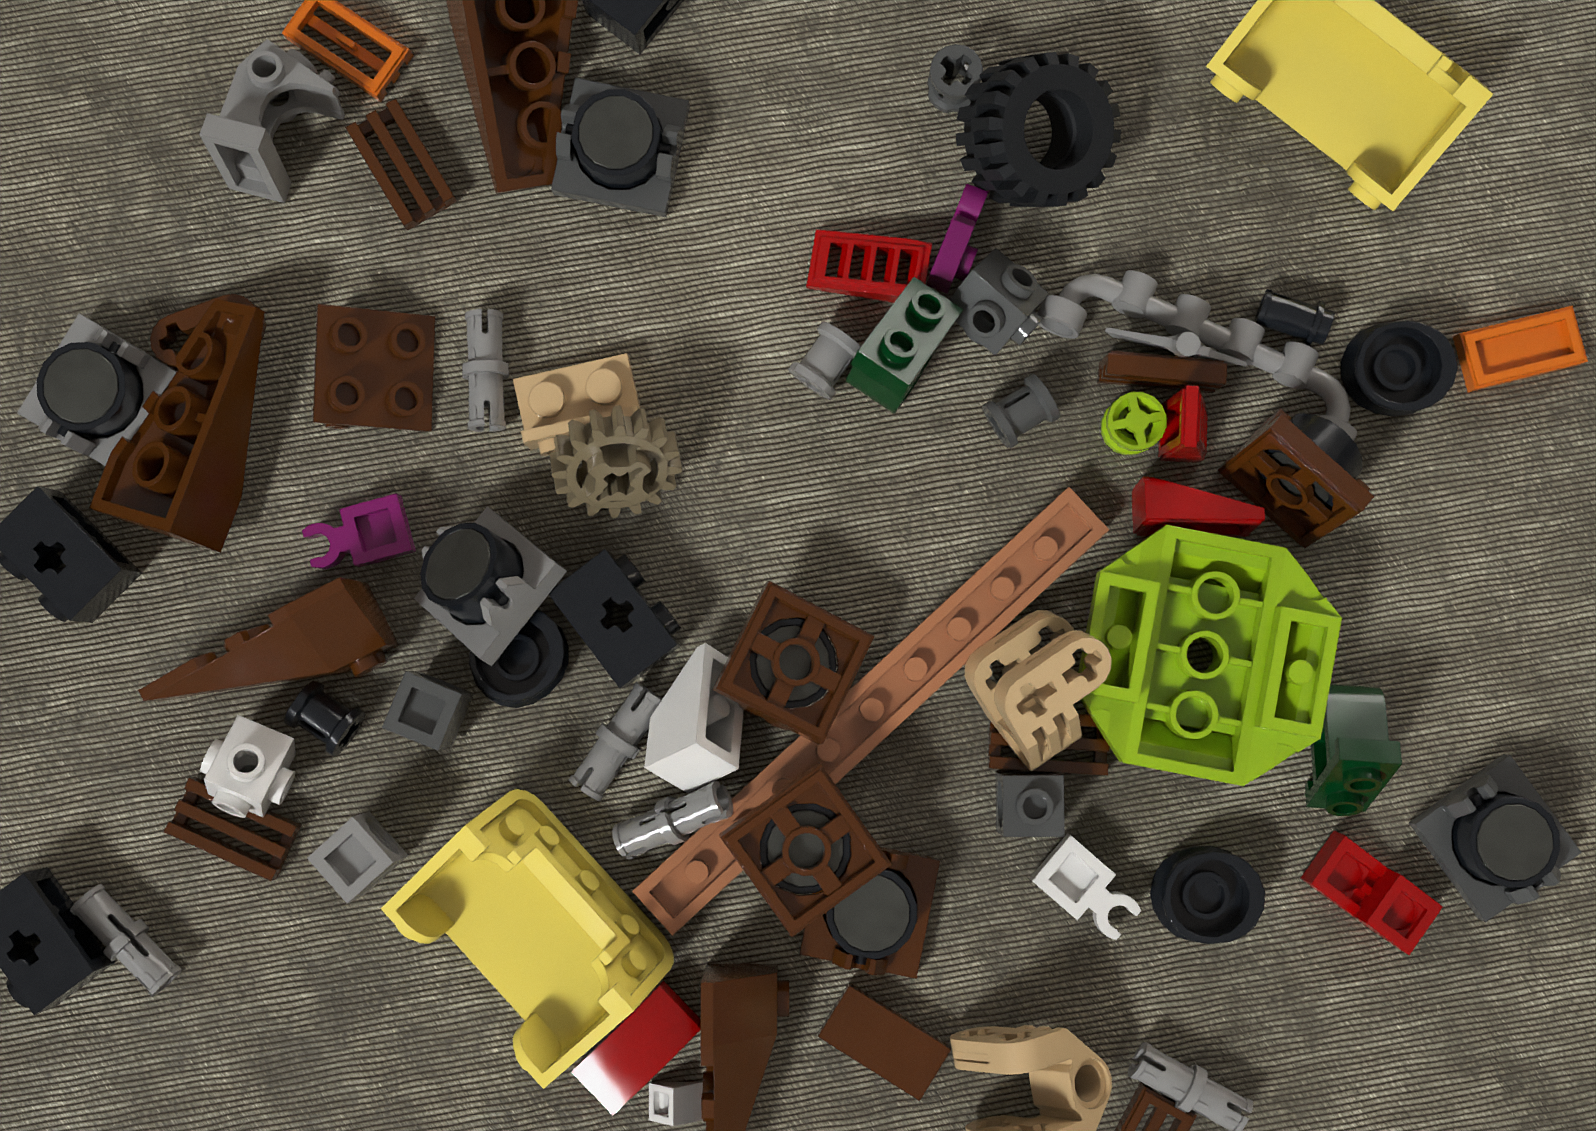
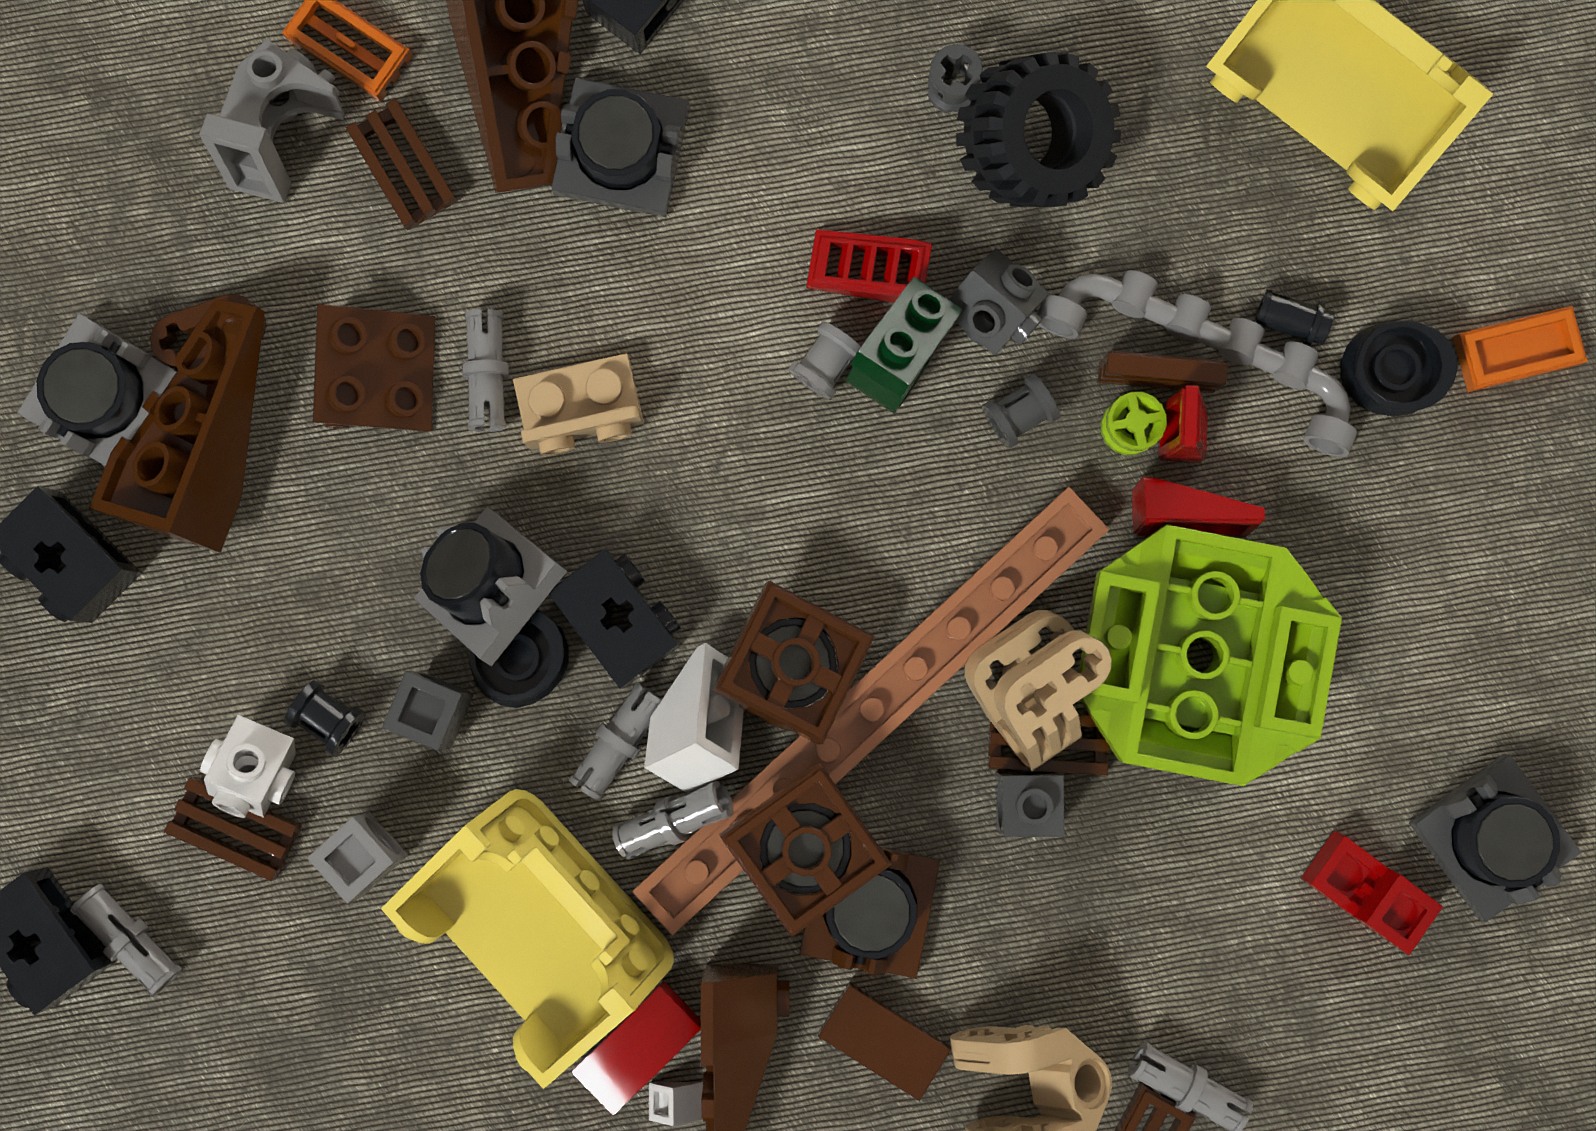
reddish brown wedge [138,577,399,701] -> none
magenta plate [302,493,416,569] -> none
dark tan gear [550,405,682,518] -> none
magenta plate [927,183,988,294] -> none
white plate [1029,833,1141,940] -> none
light grey hand [1105,327,1247,367] -> none
black piece [1150,846,1265,944] -> none
reddish brown piece [1218,408,1374,548] -> none
dark green pin [1305,684,1402,816] -> none

